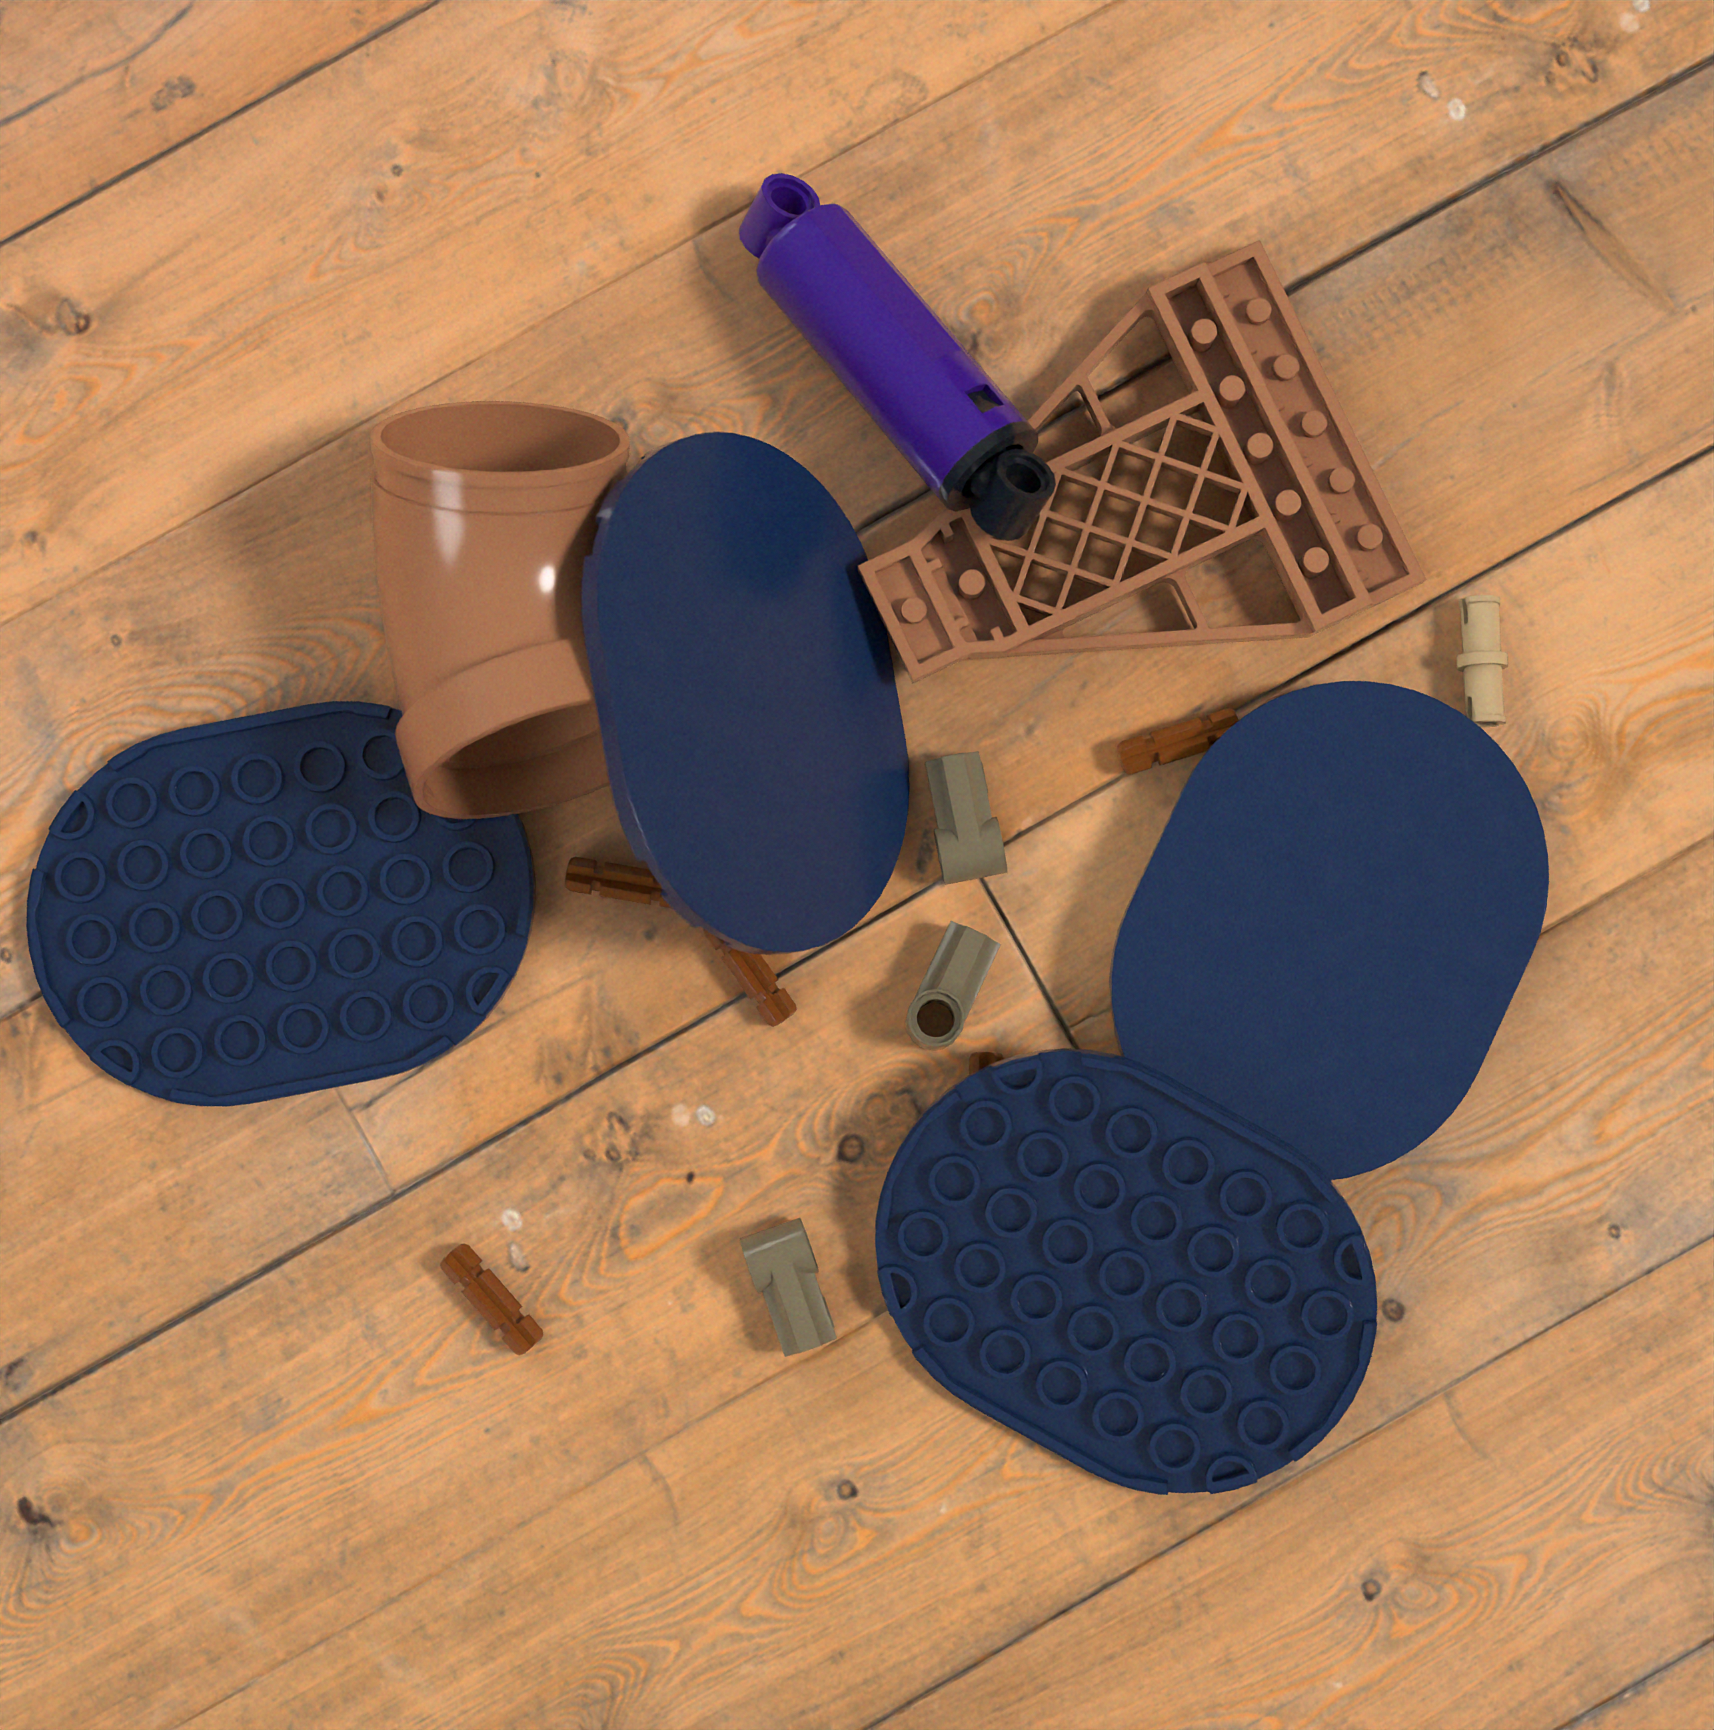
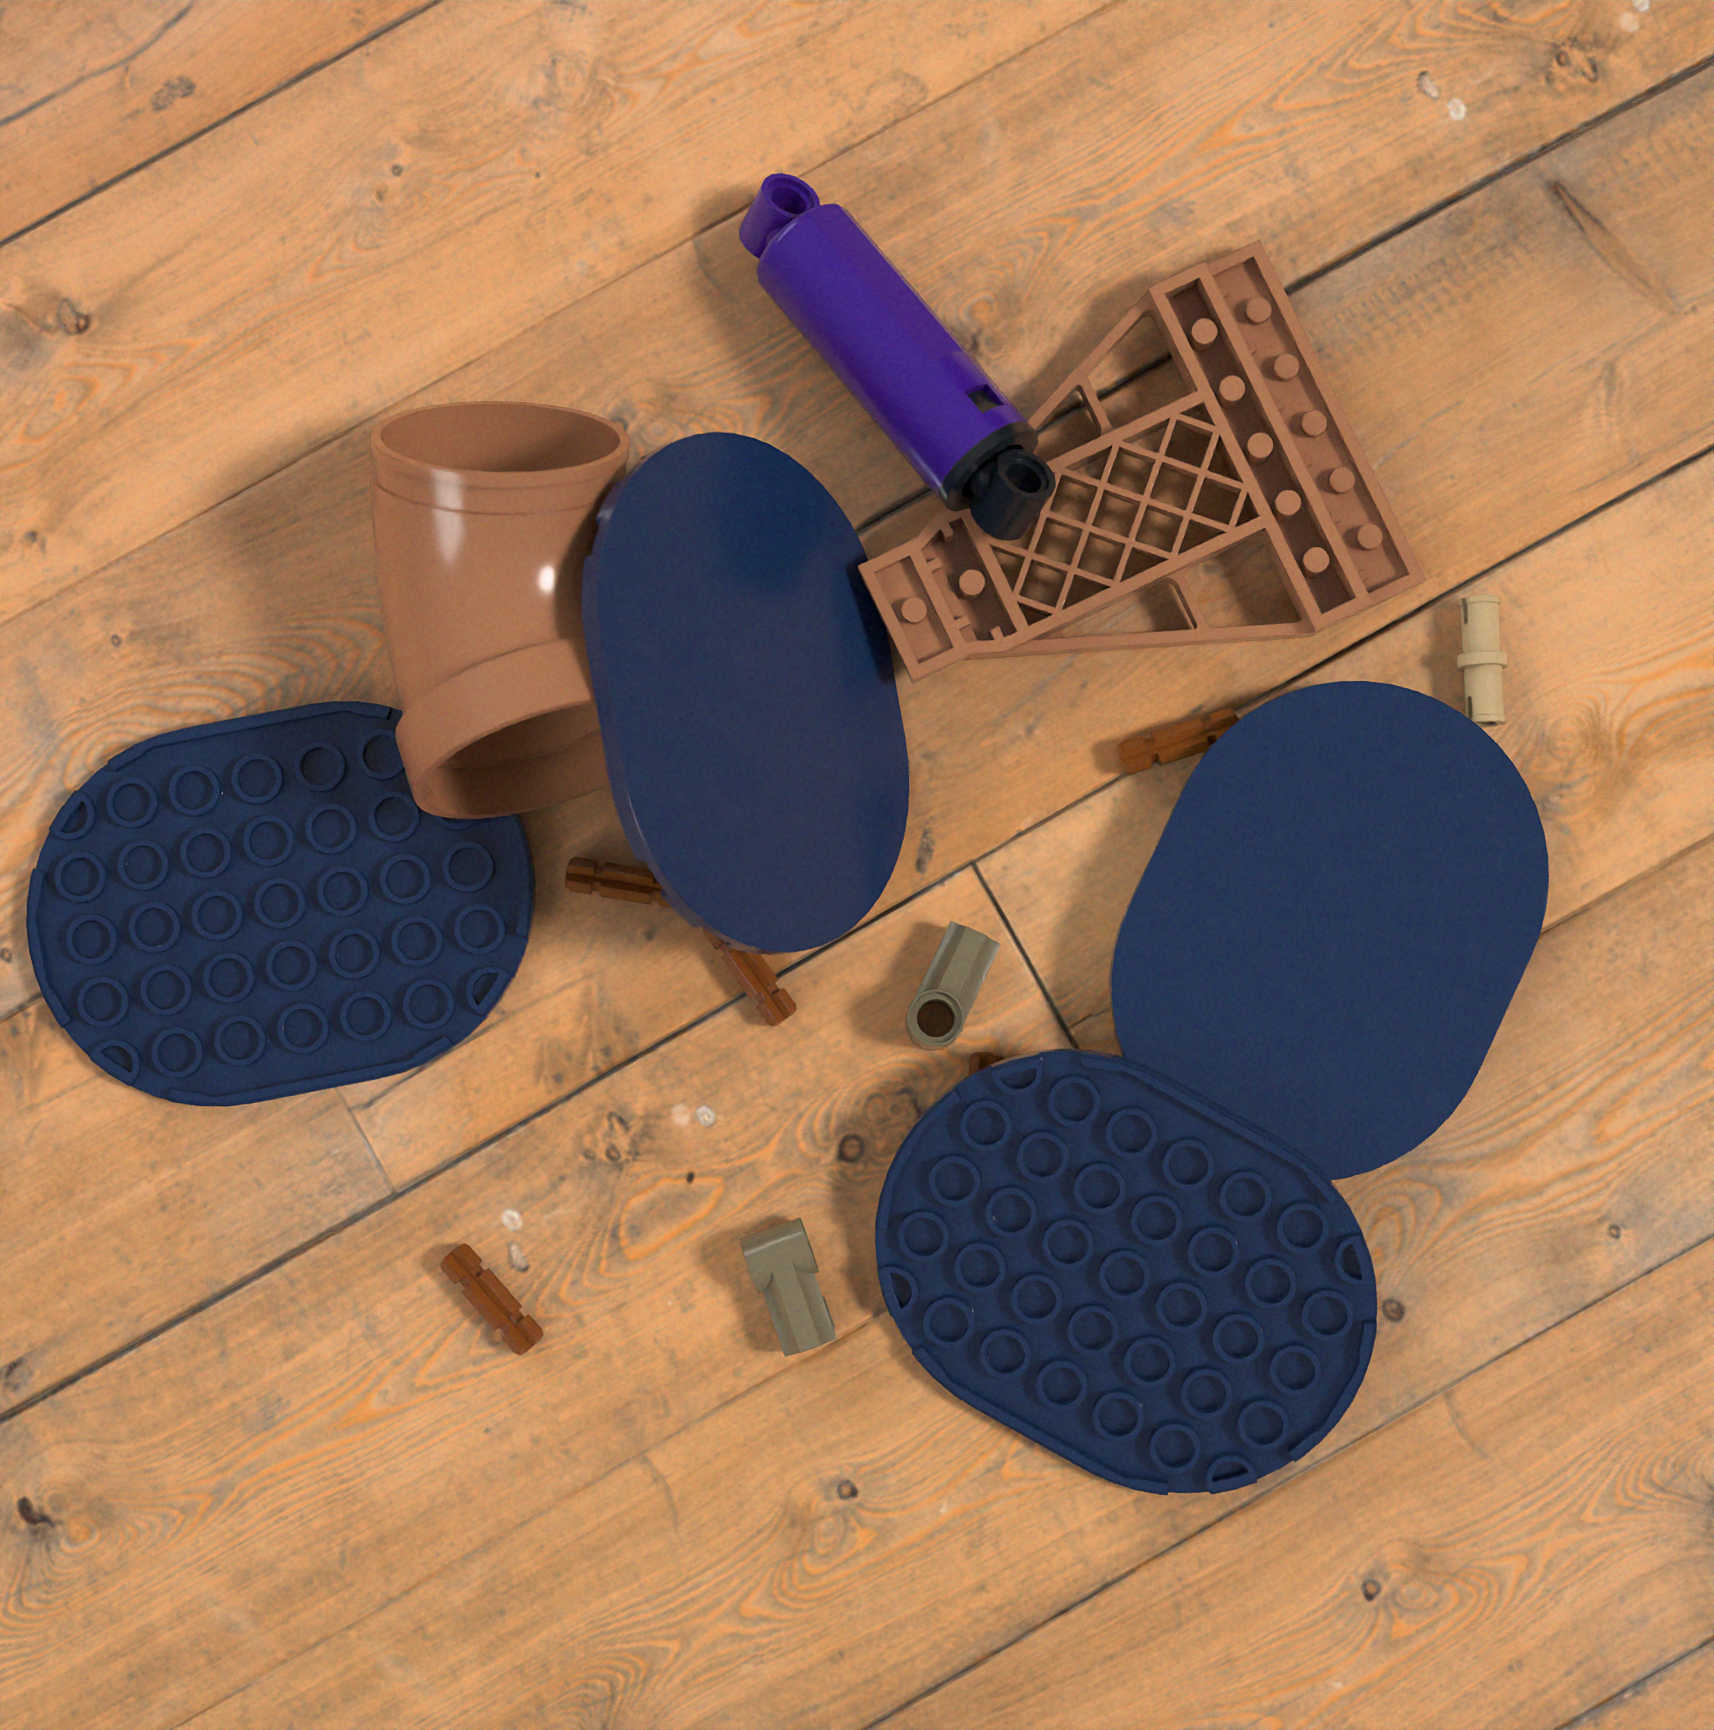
dark tan piece [925,751,1007,885] -> none

